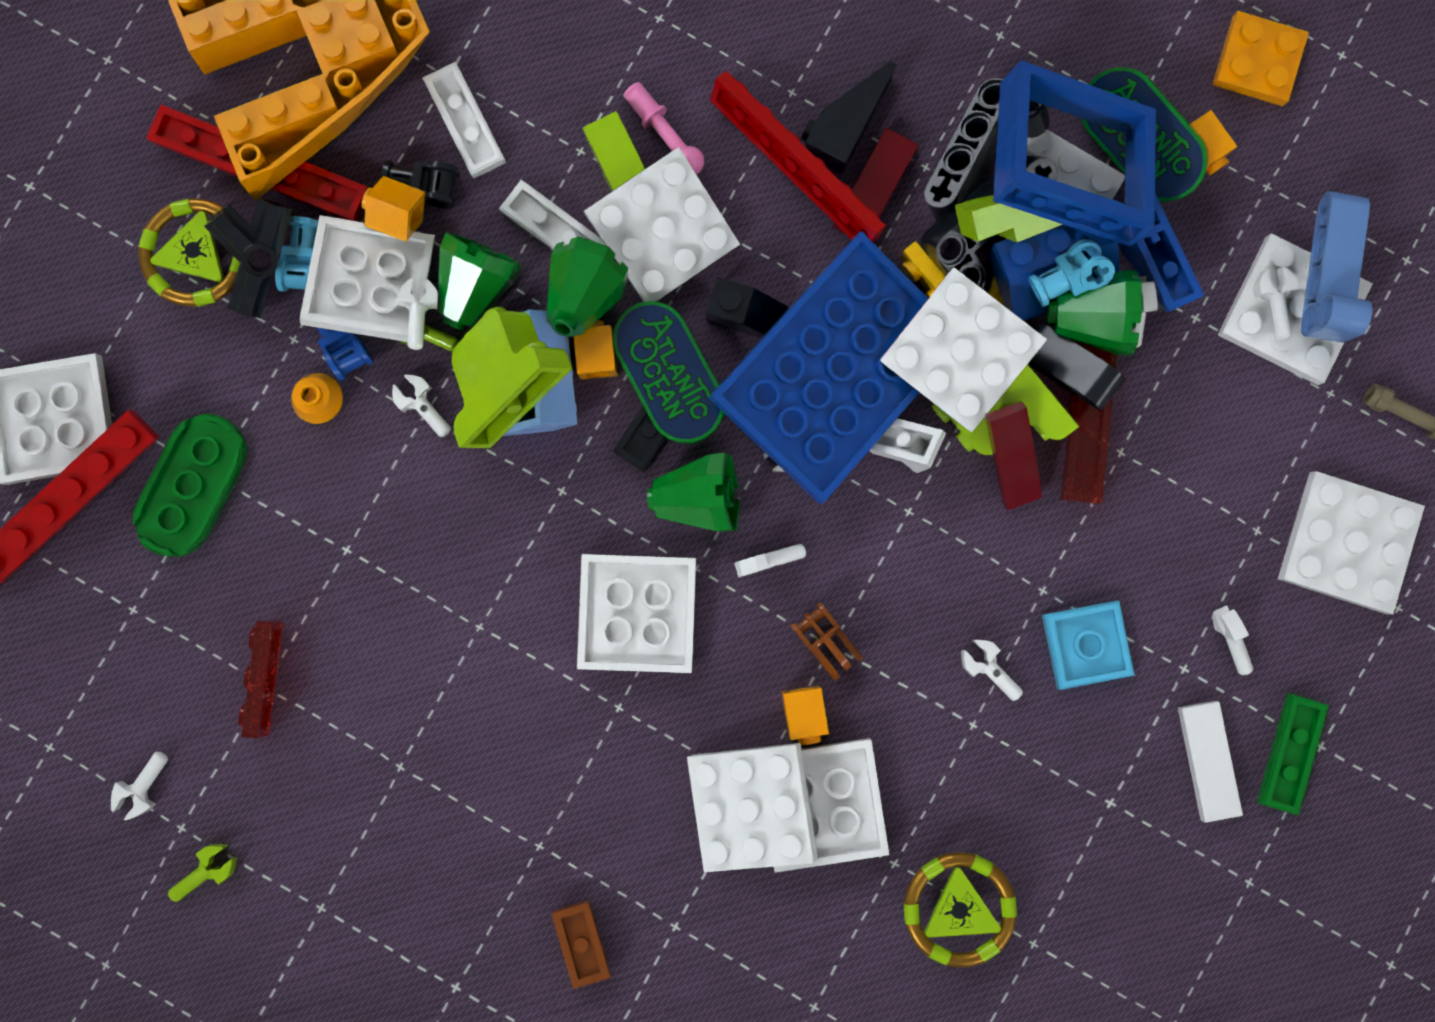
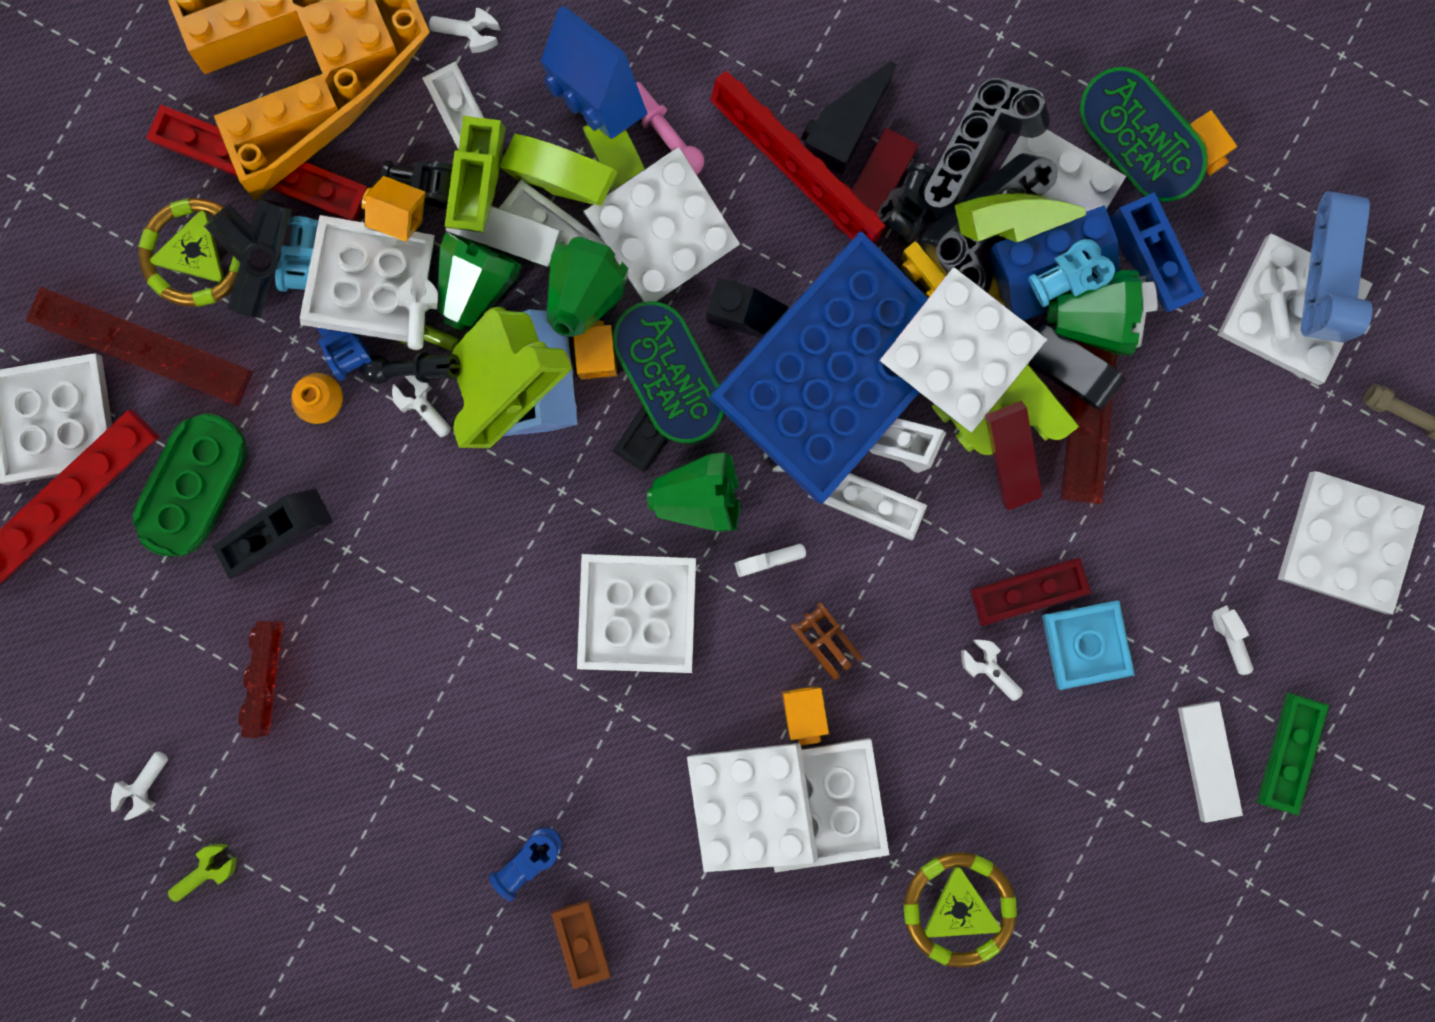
blue window [993,60,1156,246] -> none
light orange plate [1212,11,1309,107] -> none
none -> clear red plate [25,287,253,406]
none -> black slope [213,489,333,579]
none -> black pin [361,352,460,385]
none -> white bar [429,8,501,53]
none -> lime slope [445,115,506,233]
none -> white tile [446,206,563,267]
none -> blue connector [488,827,562,902]
none -> lime slope [499,134,618,206]
none -> blue slope [541,6,648,139]
none -> white tile [808,473,927,541]
none -> black connector [877,162,935,244]
none -> dark red tile [970,557,1092,626]

